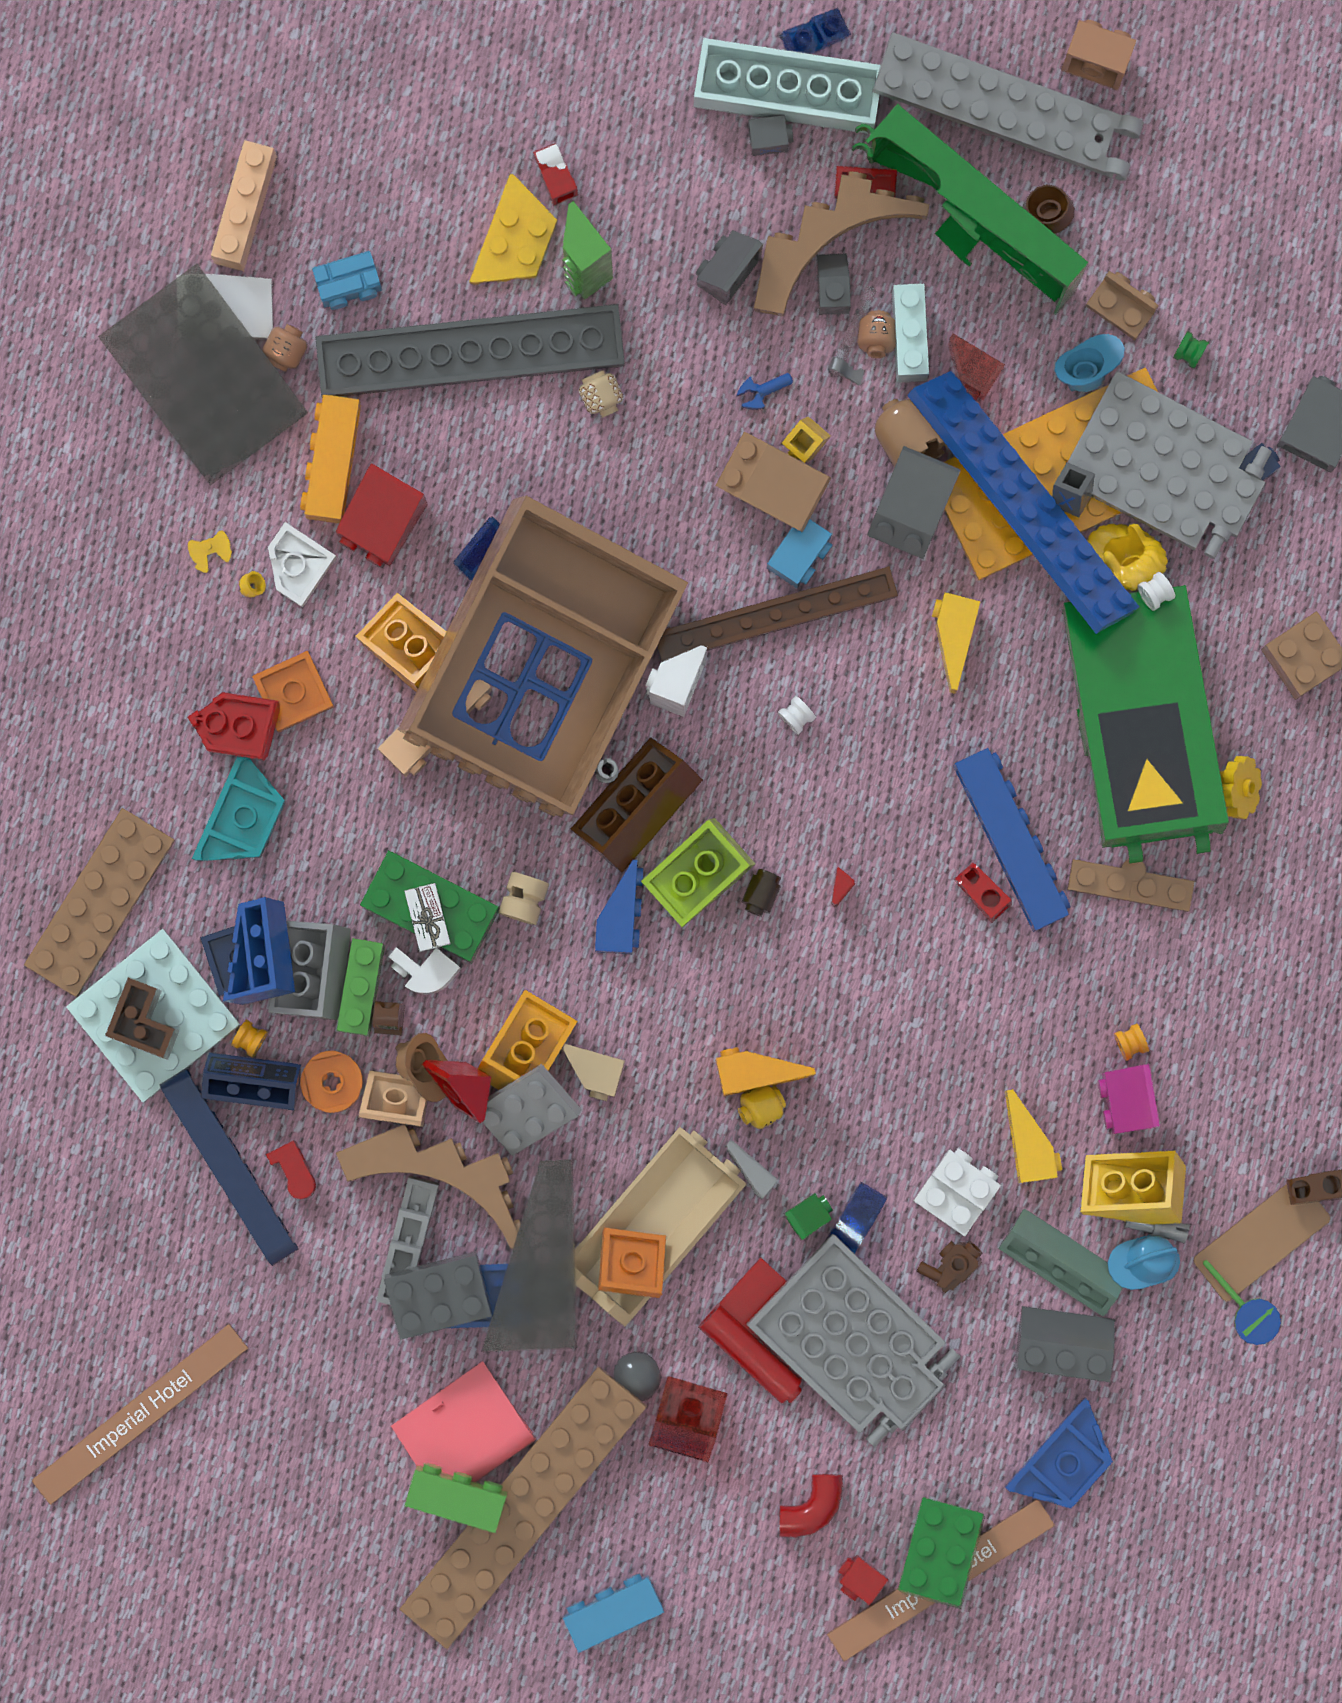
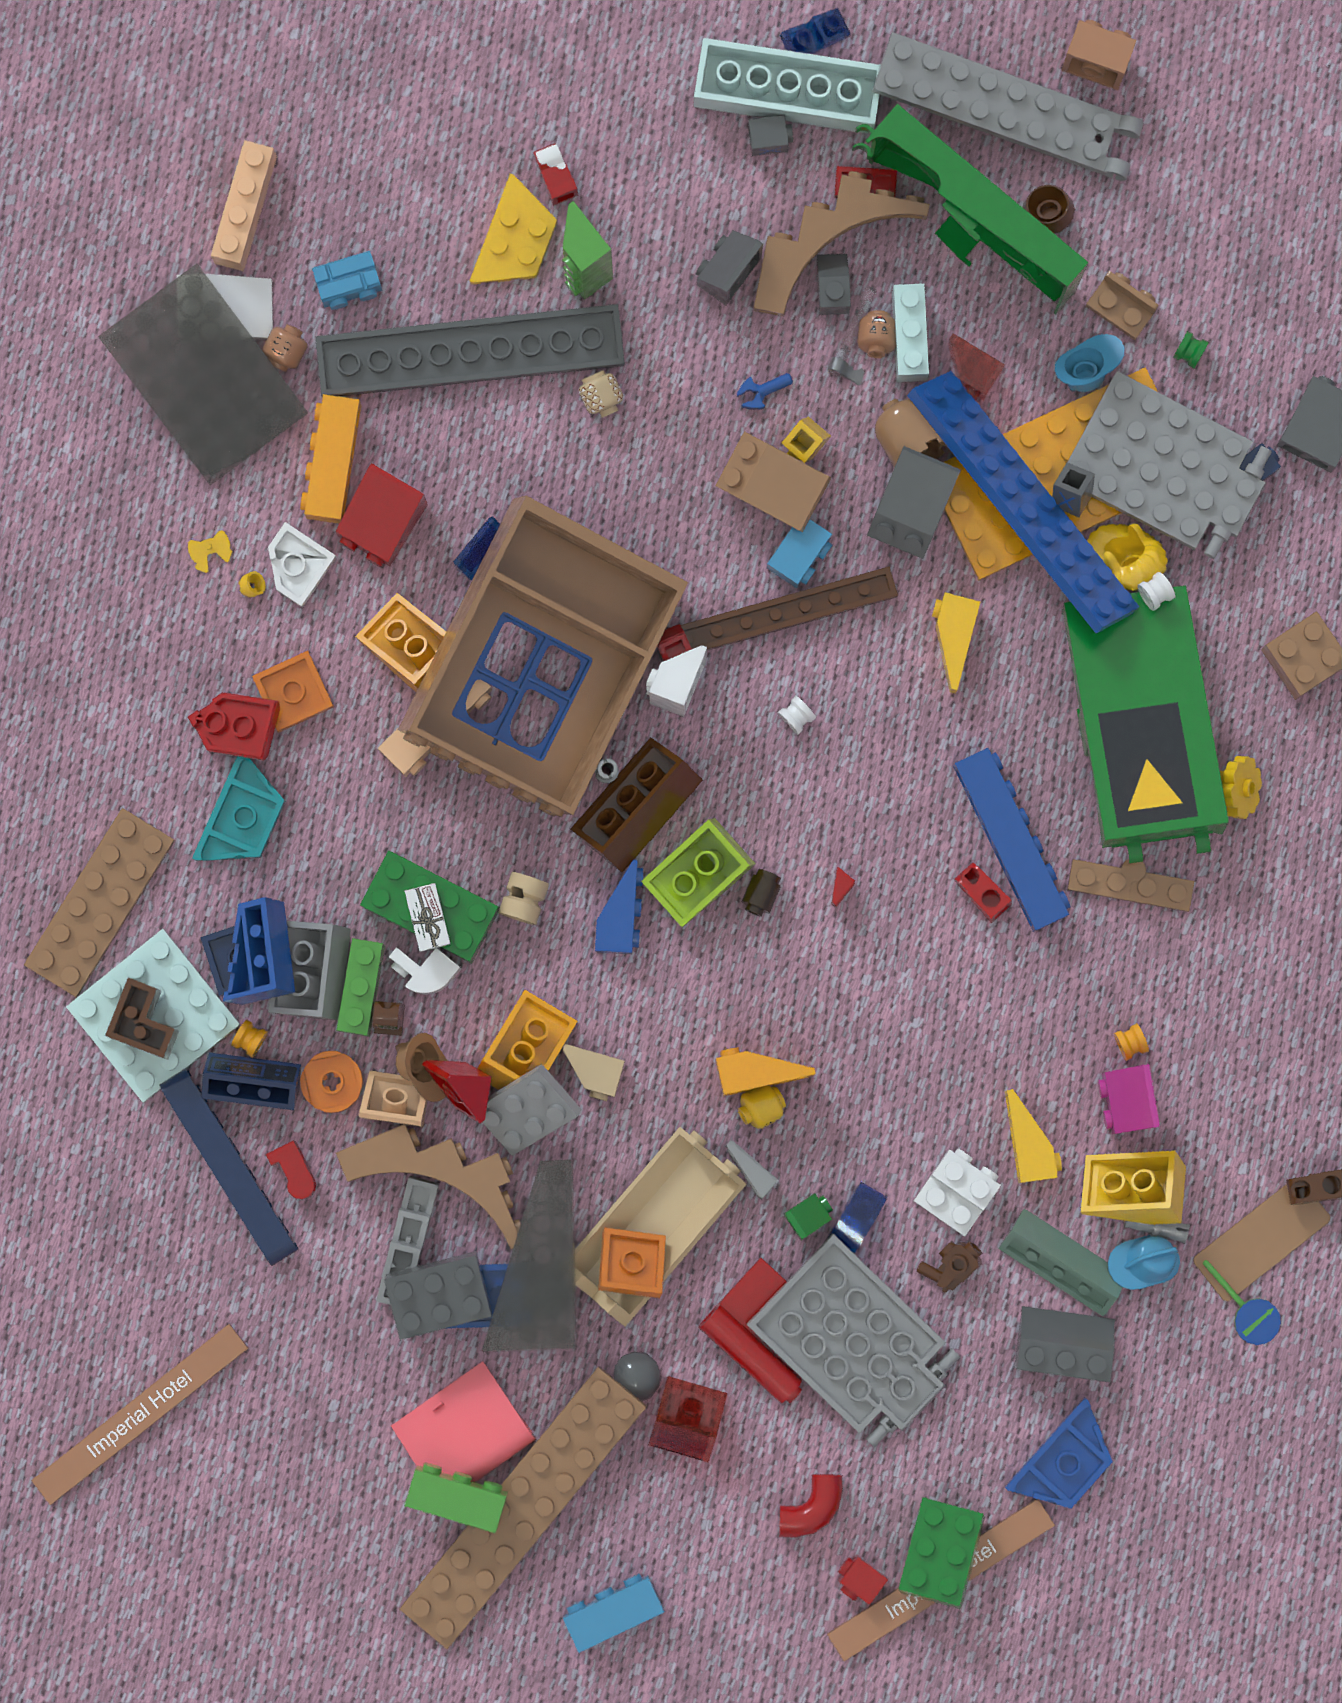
none -> red slope [657,624,692,662]

